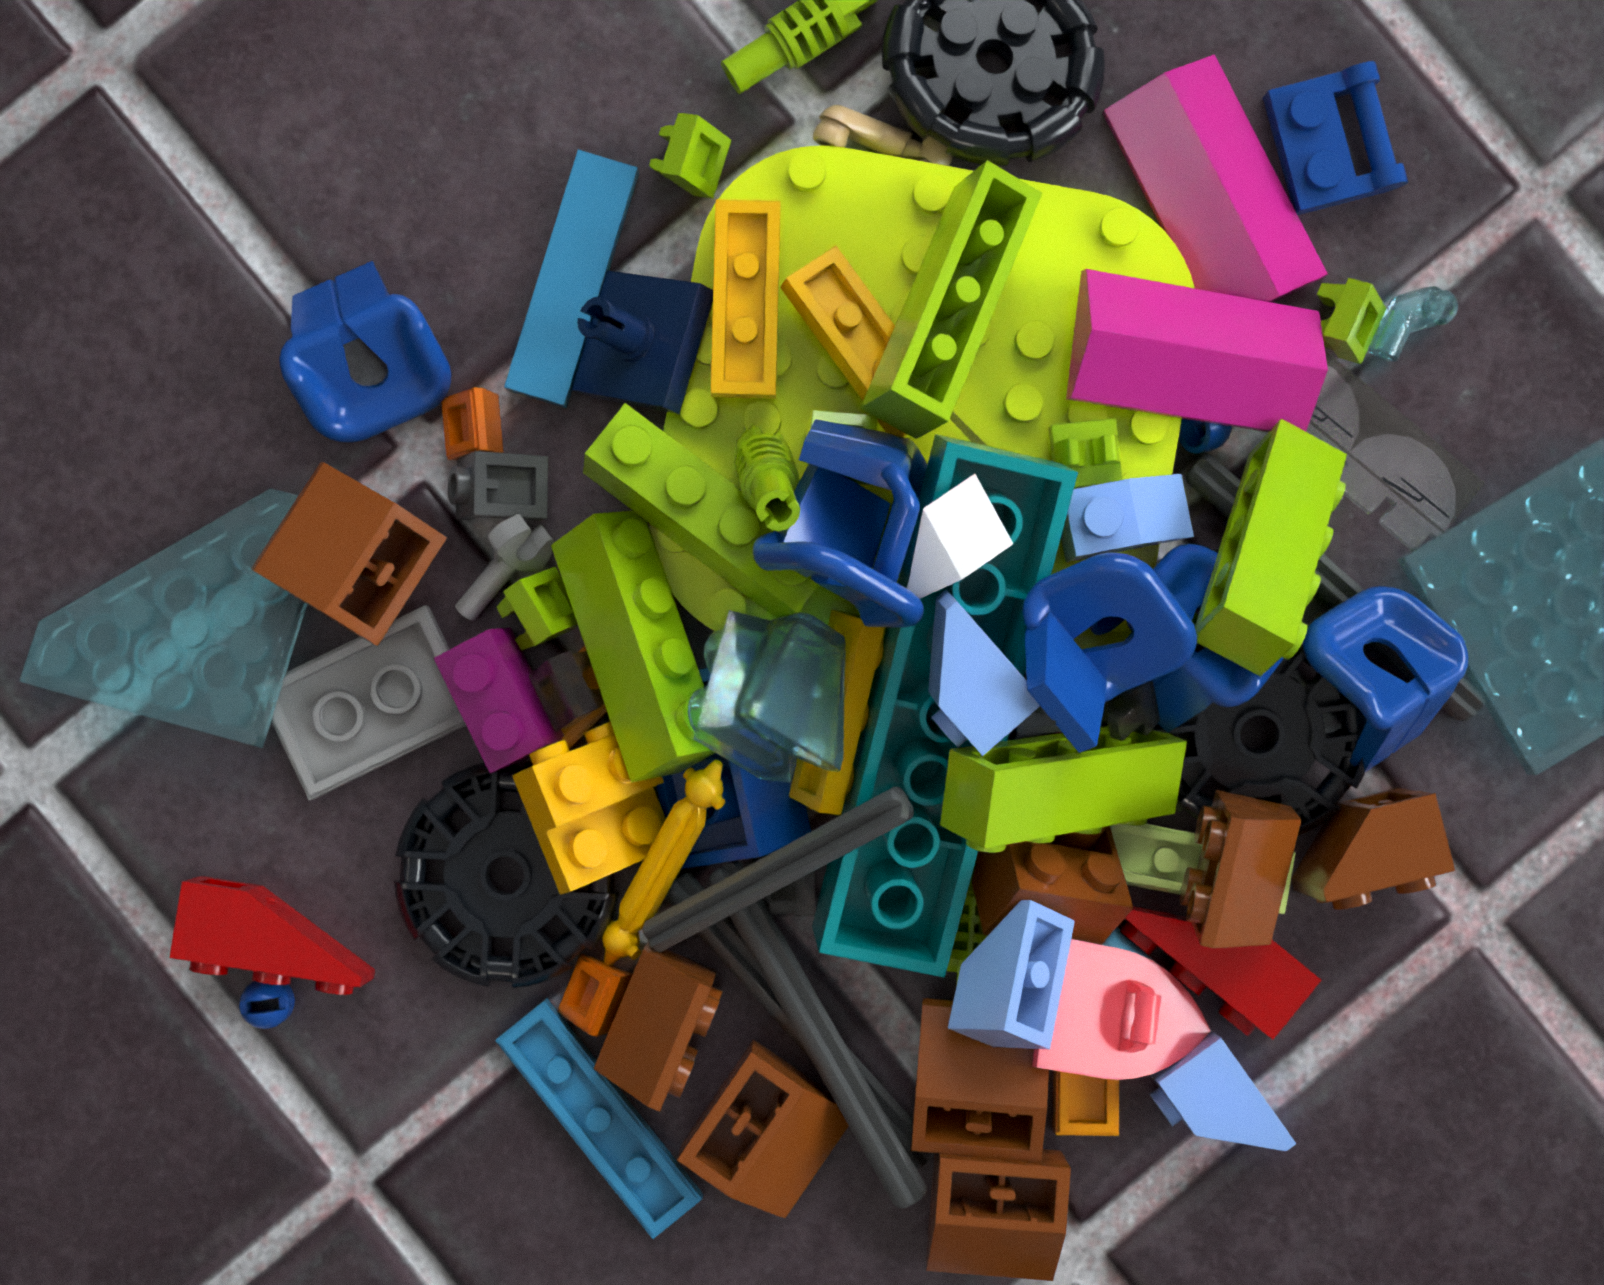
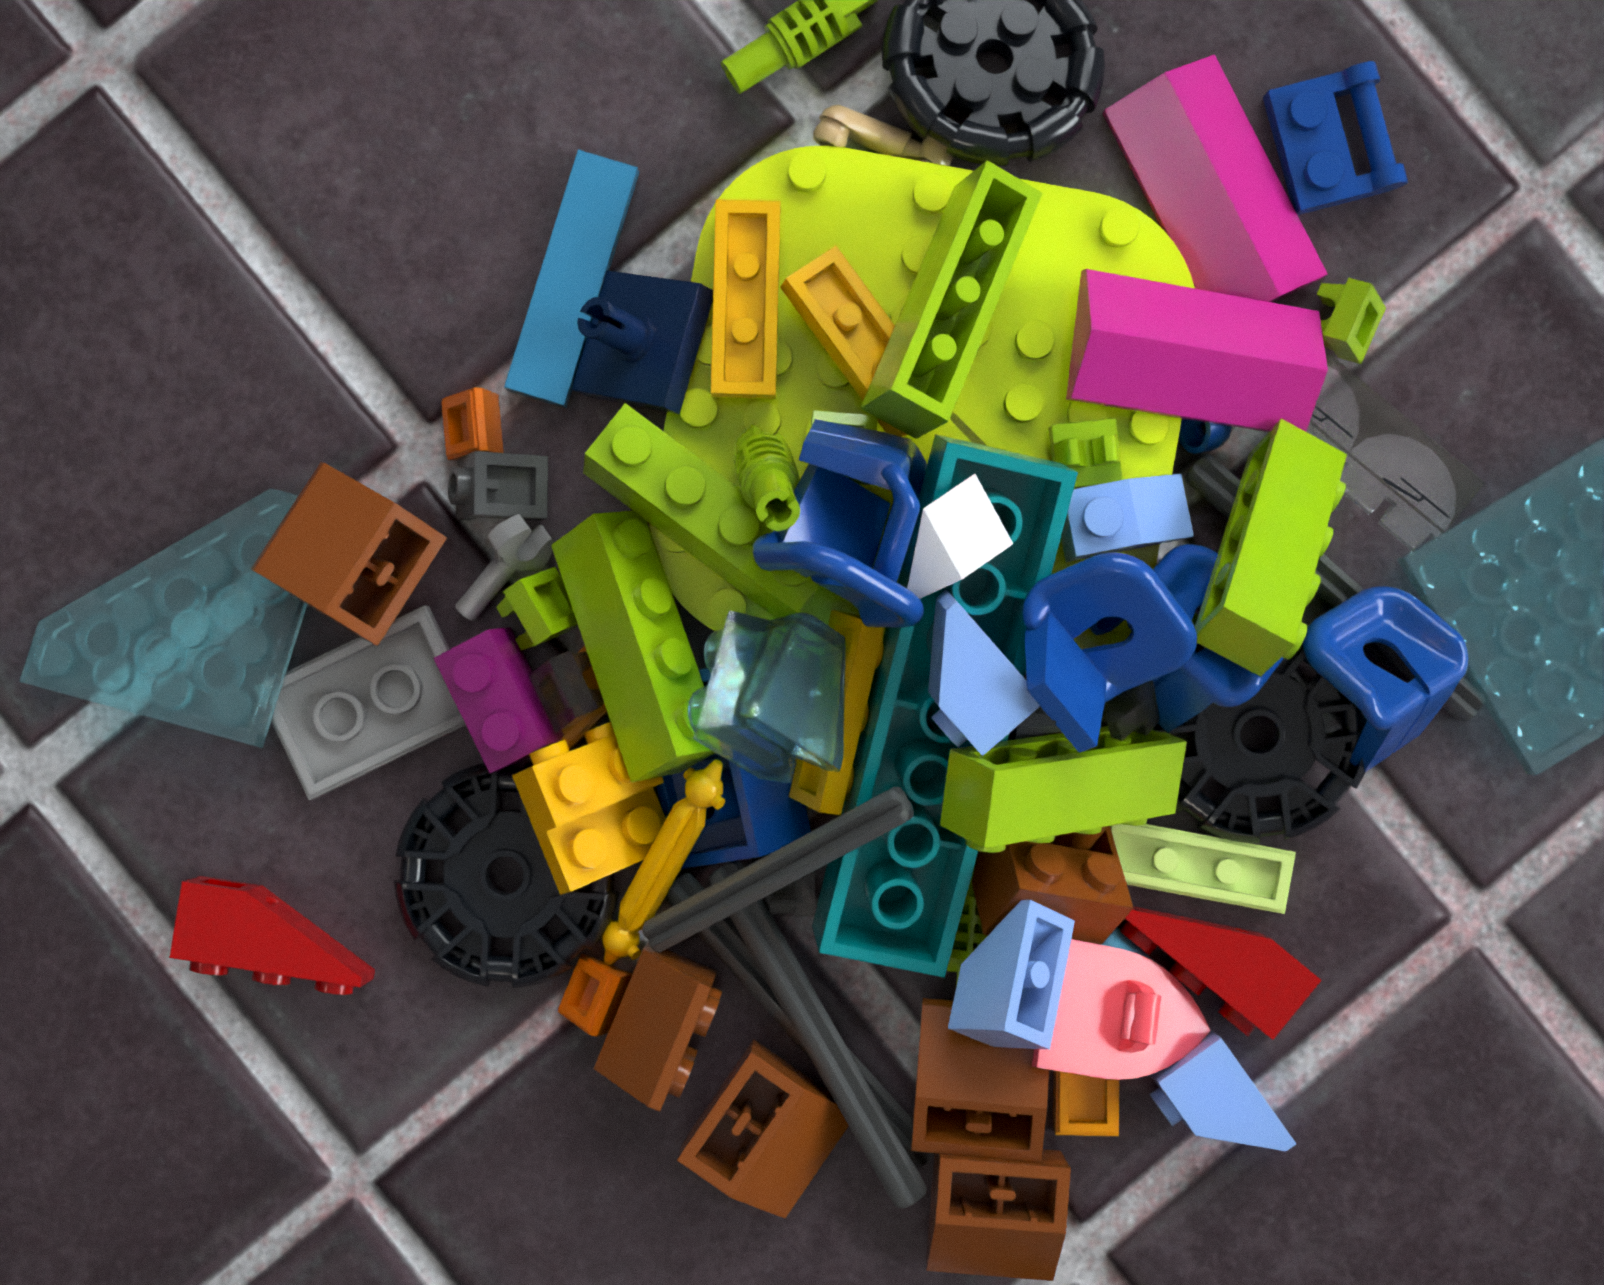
blue hinge [239,981,295,1029] -> none
blue piece [279,261,452,442] -> none
dark azure tile [495,998,703,1239] -> none
lime tile [649,113,731,199] -> none
dark orange slope [1180,790,1301,948] -> none
dark orange slope [1291,788,1455,910] -> none
clear light blue arm [1368,286,1458,362] -> none

